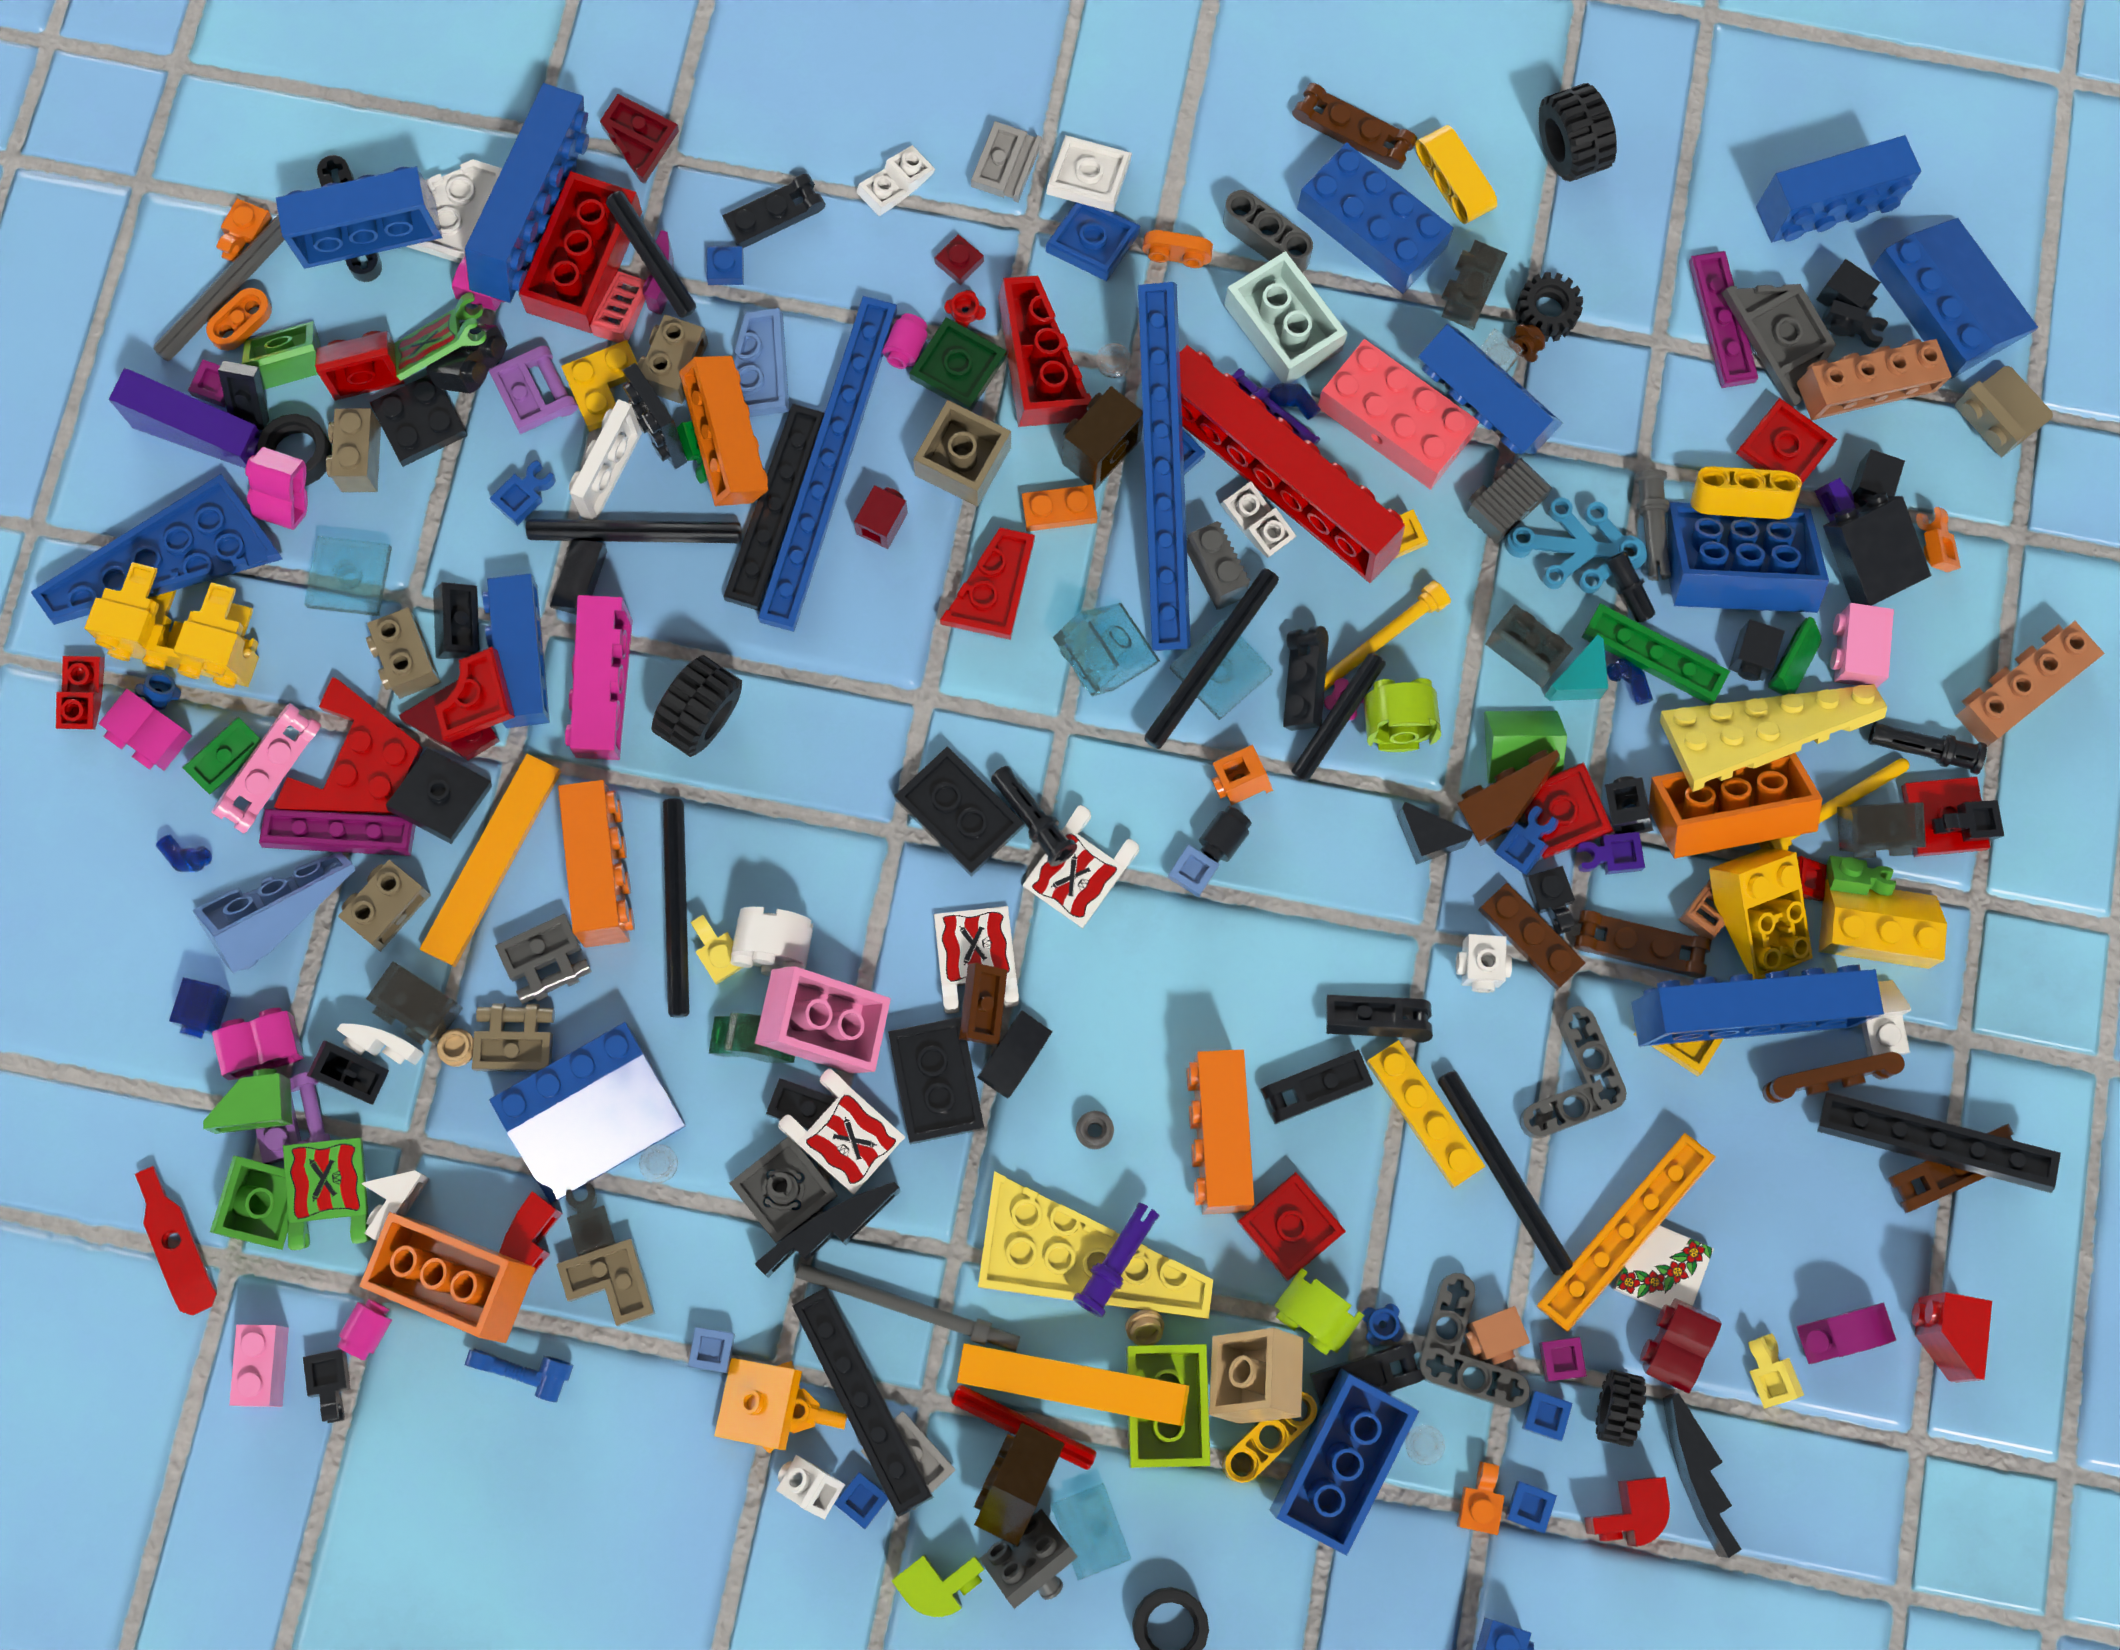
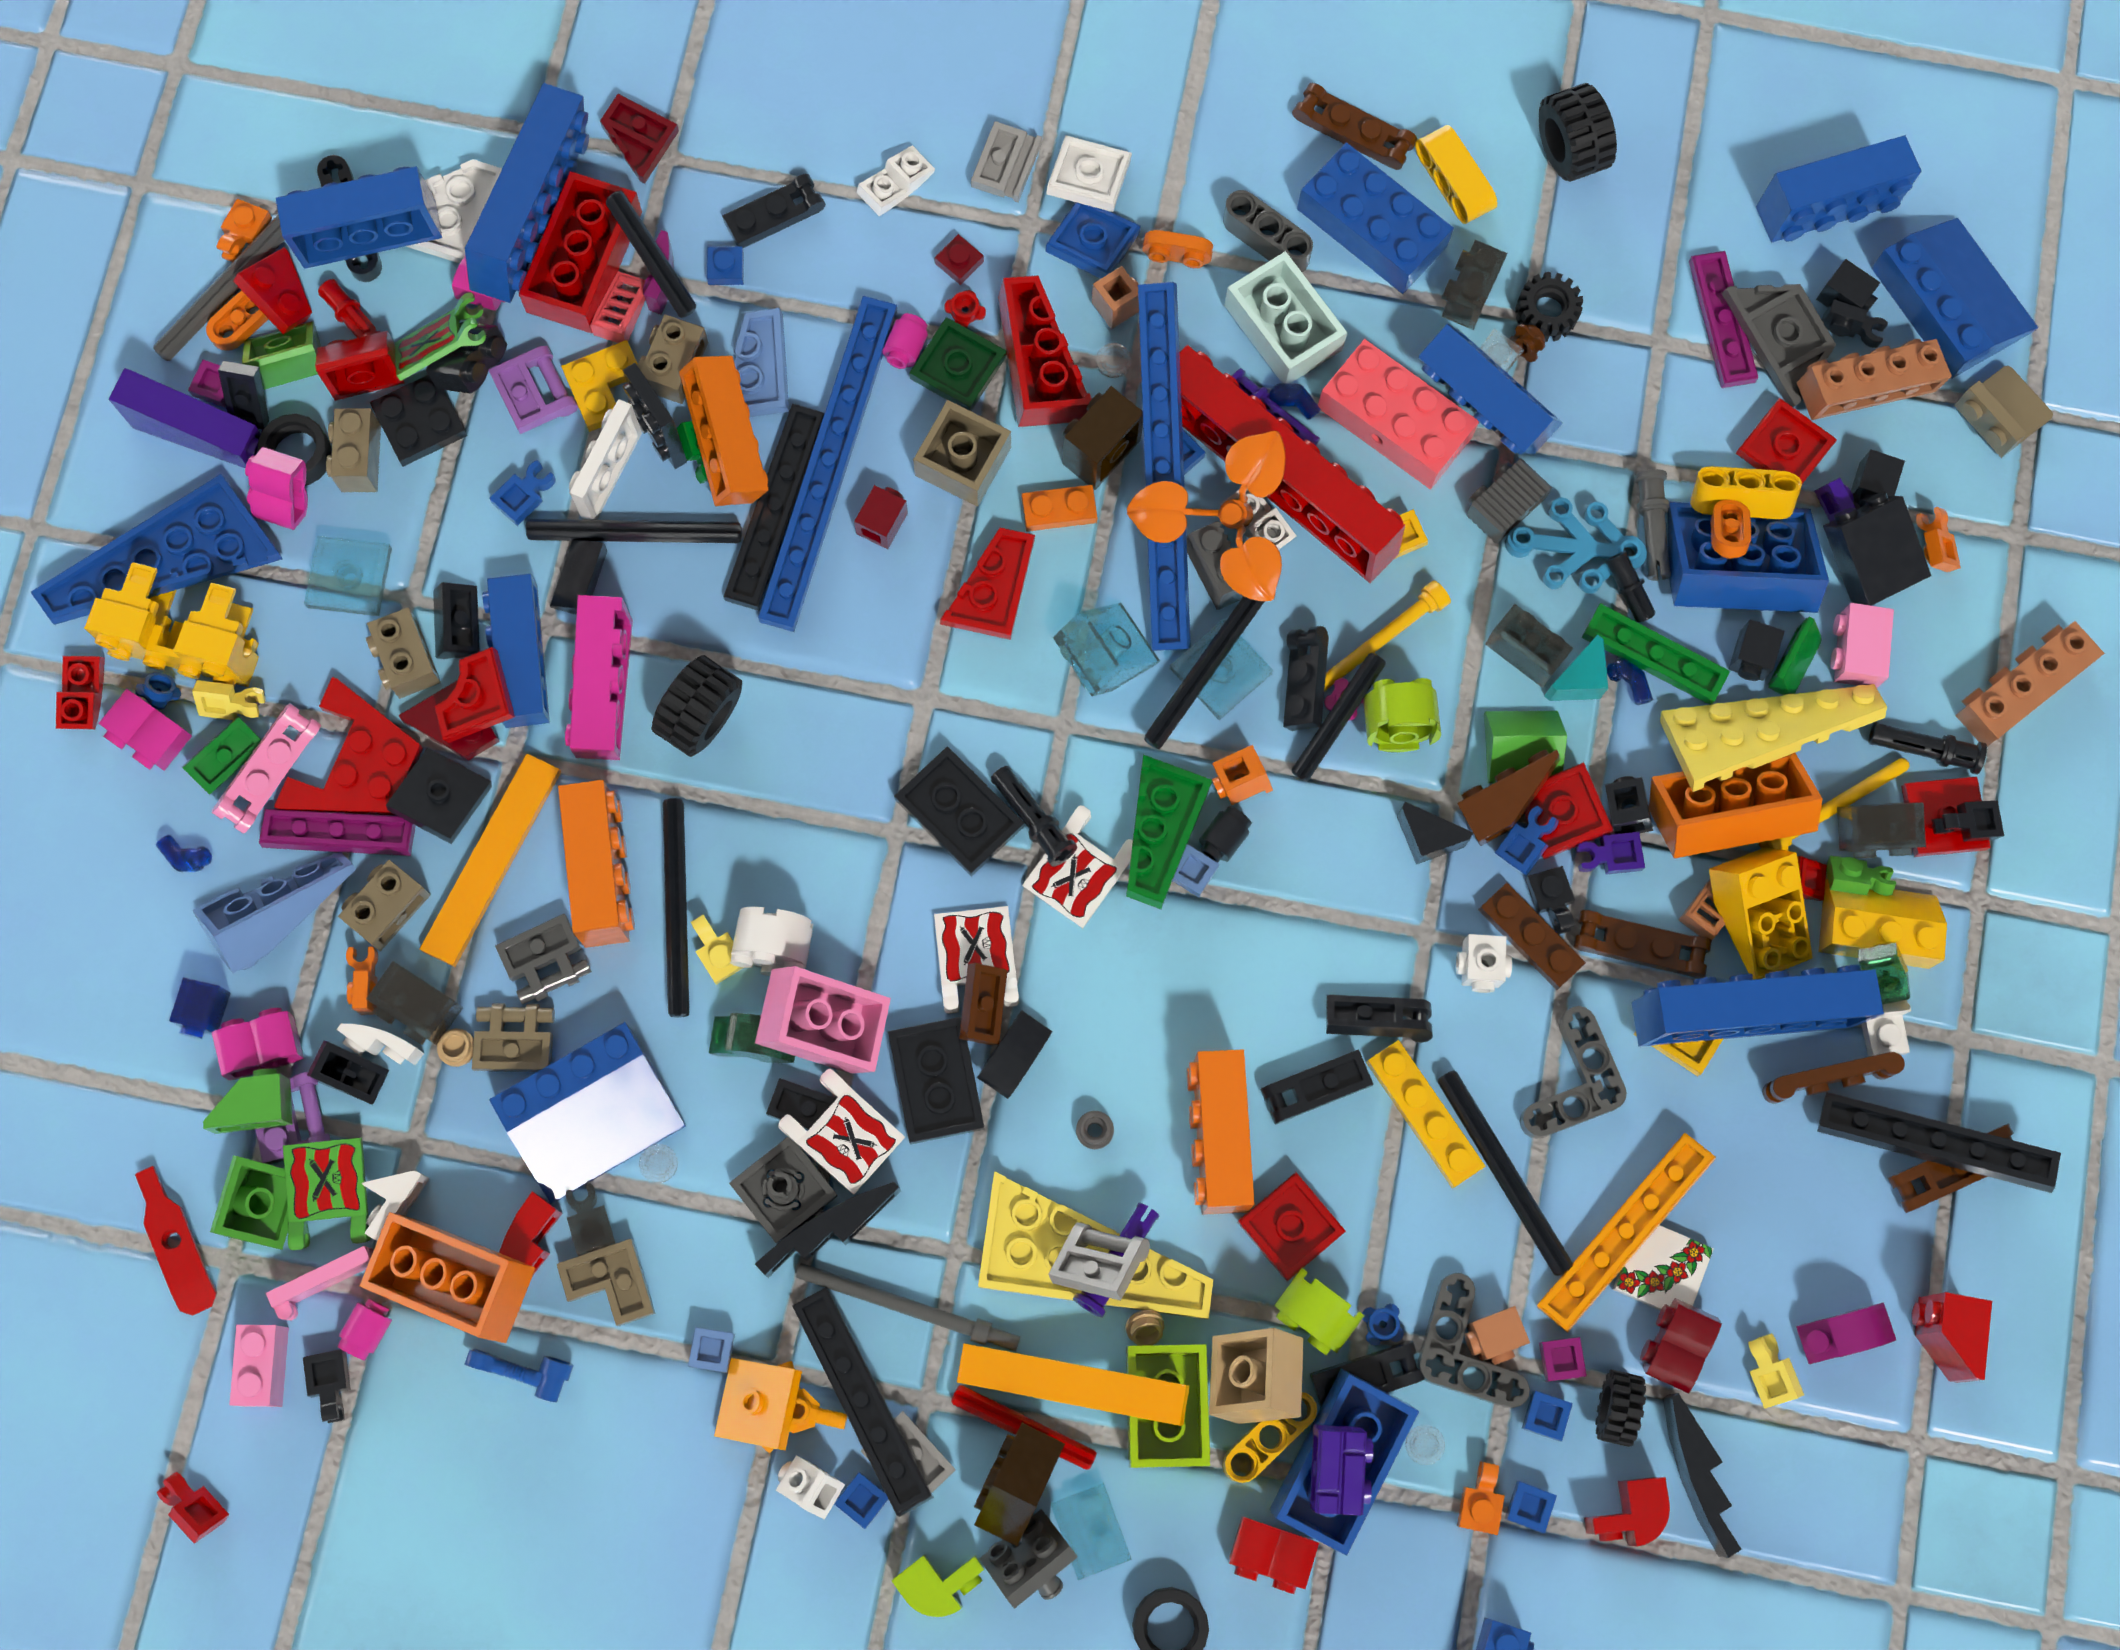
none -> red plate [157,1472,229,1544]
none -> light yellow plate [192,680,265,720]
none -> red wing [233,247,312,335]
none -> bright pink hinge [266,1246,374,1321]
none -> red axle [318,279,376,338]
none -> orange plate [346,946,378,1015]
none -> light grey plate [1048,1222,1150,1301]
none -> nougat brick [1092,266,1139,329]
none -> green wing [1126,754,1212,909]
none -> orange plant [1127,431,1286,601]
none -> red brick [1228,1516,1319,1594]
none -> dark purple brick [1310,1425,1373,1516]
none -> orange plate [1711,500,1751,559]
none -> clear green bracket [1858,943,1911,1004]

